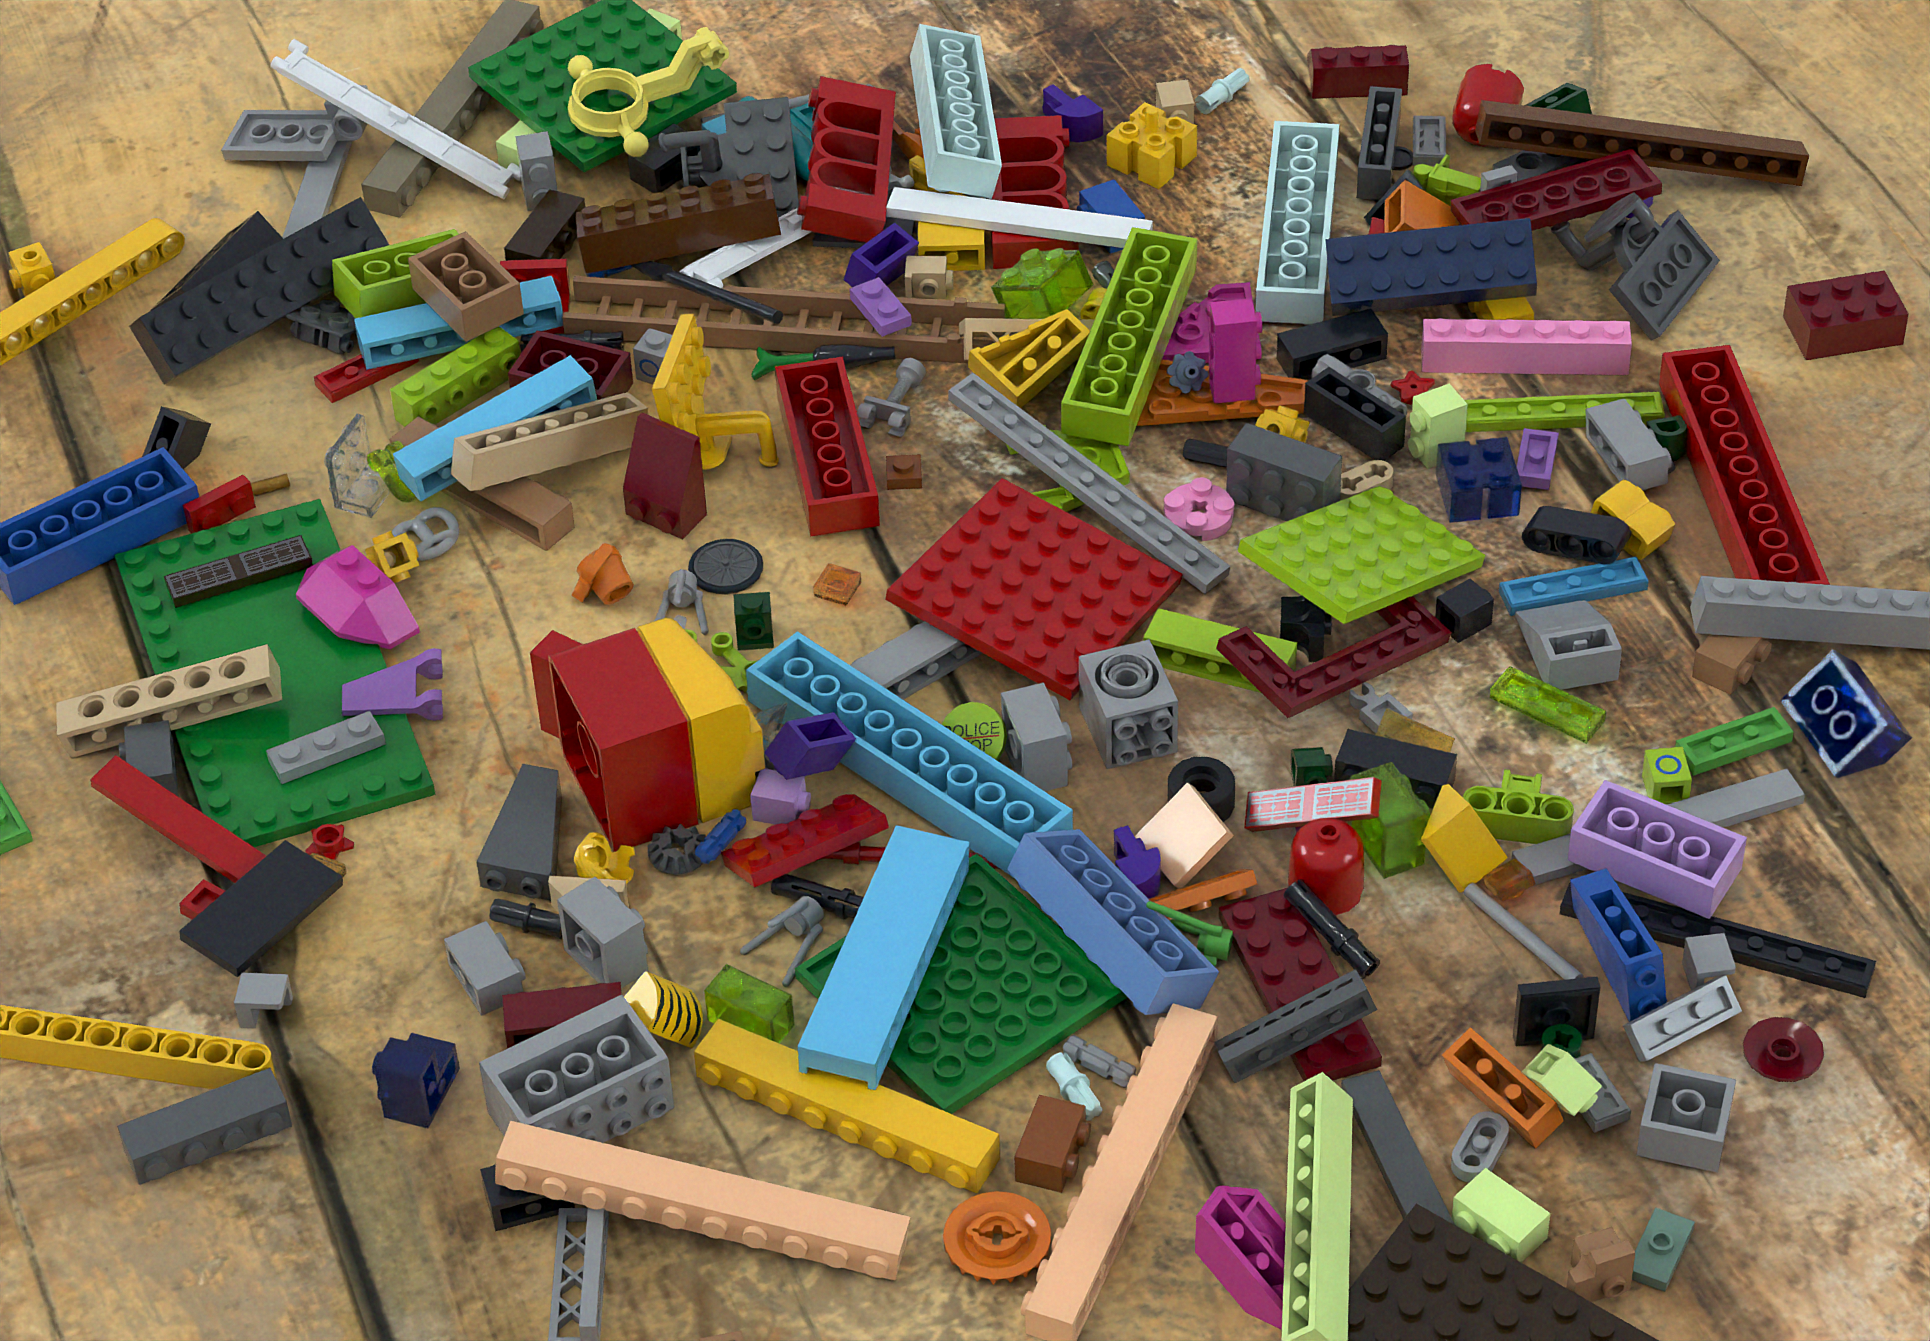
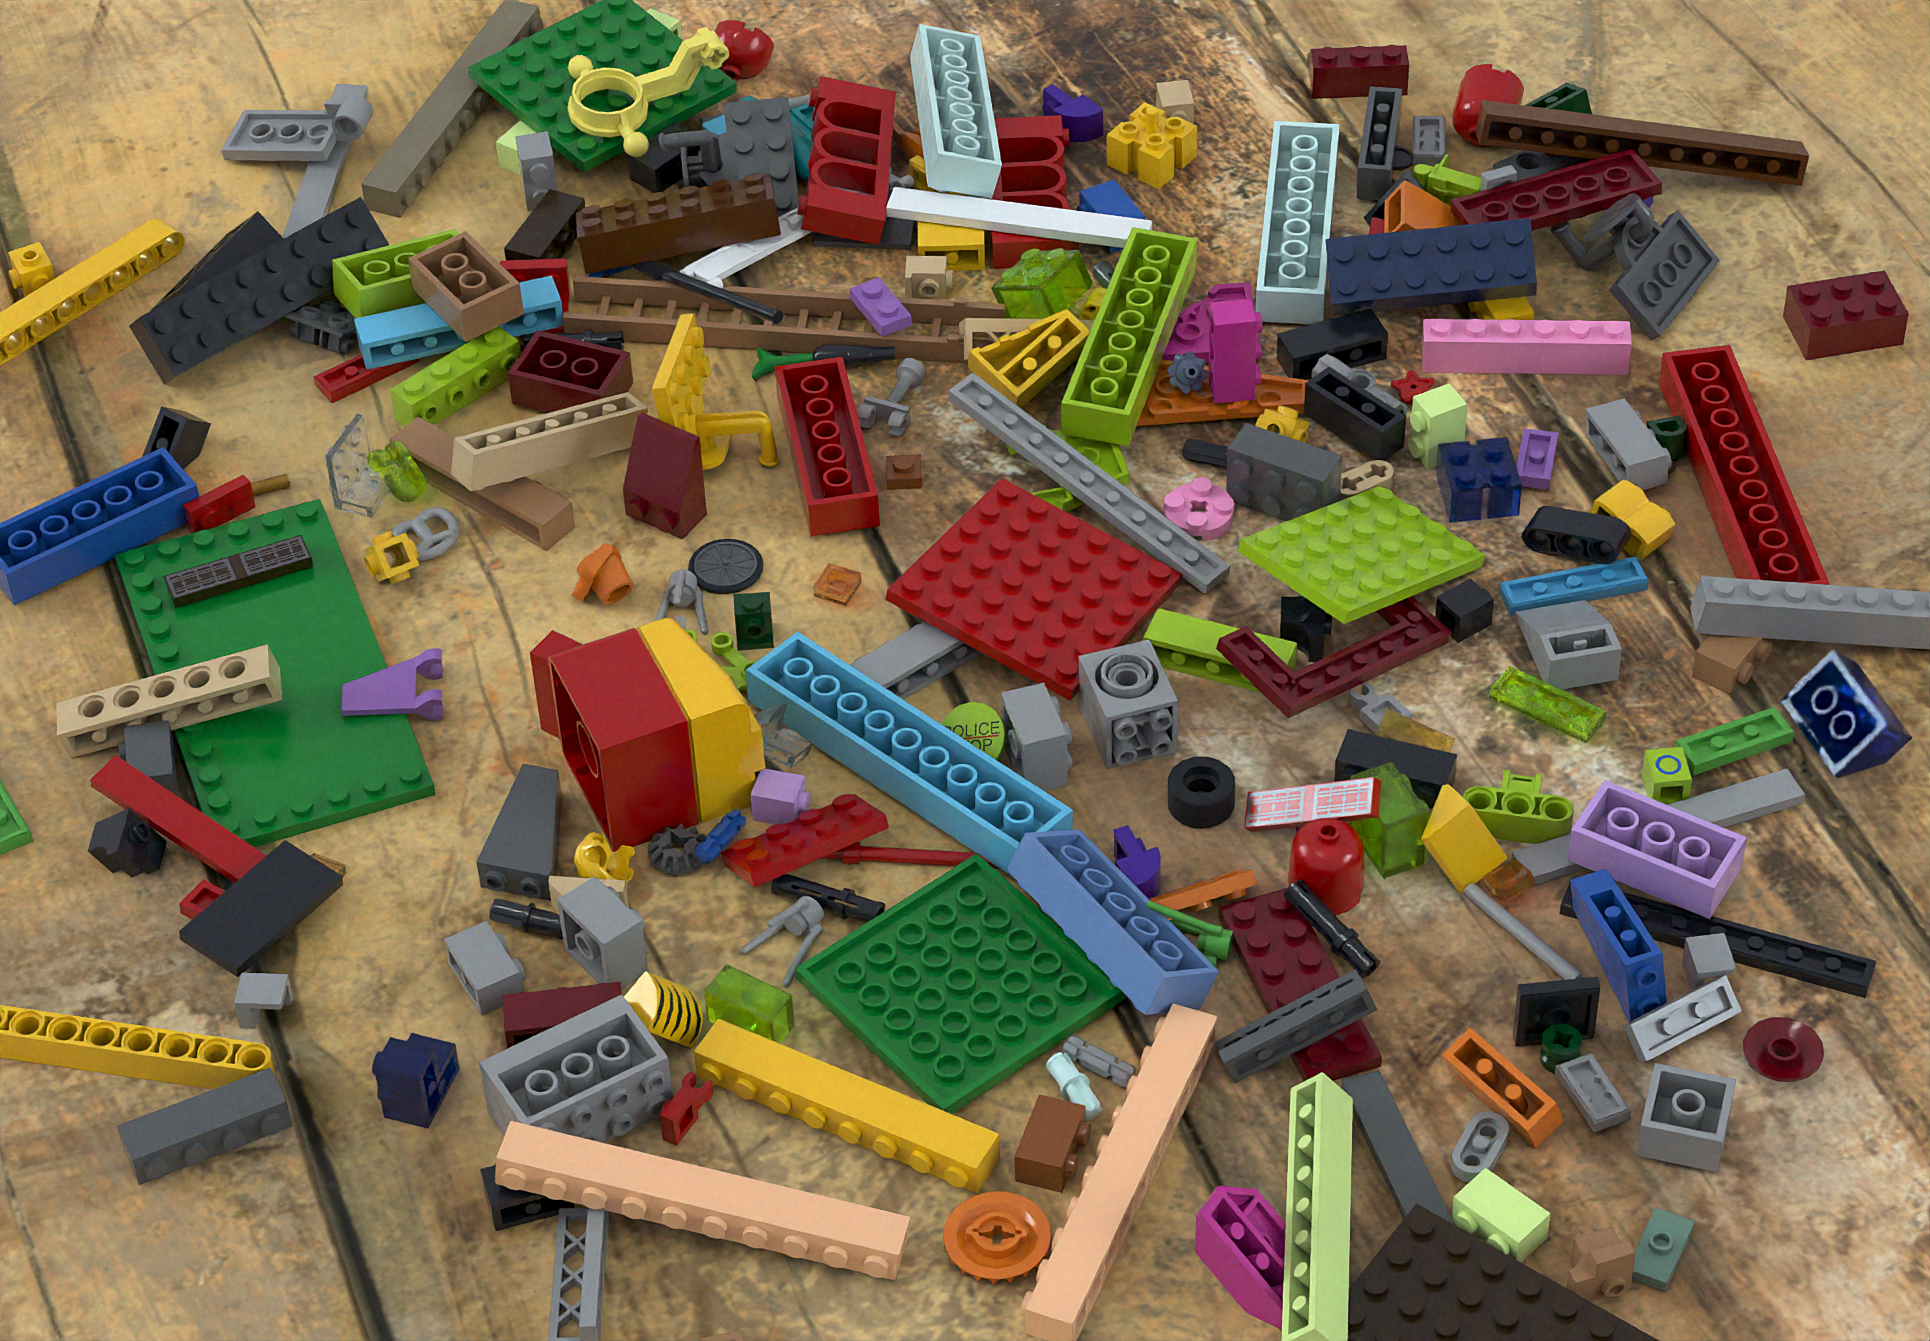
light grey plate [266,711,386,784] -> none
white piece [270,39,521,199] -> none
dark pink wedge [296,545,420,649] -> none
red plate [305,824,354,864] -> none
medium azure brick [393,355,597,501] -> none
light grey brick [633,328,672,384] -> none
dark purple brick [764,712,856,780] -> none
medium azure tile [798,825,970,1090] -> none
dark purple brick [843,223,919,287] -> none
light nougat tile [1135,783,1234,889] -> none
light aqua axle [1195,68,1249,114] -> none
dark green plate [1290,747,1333,787] -> none
lime tile [1464,392,1665,432] -> none
yellowish green brick [1522,1044,1602,1116] -> none
none -> black brick [88,808,167,878]
none -> red plate [659,1072,713,1146]
none -> red cylinder [714,20,774,80]

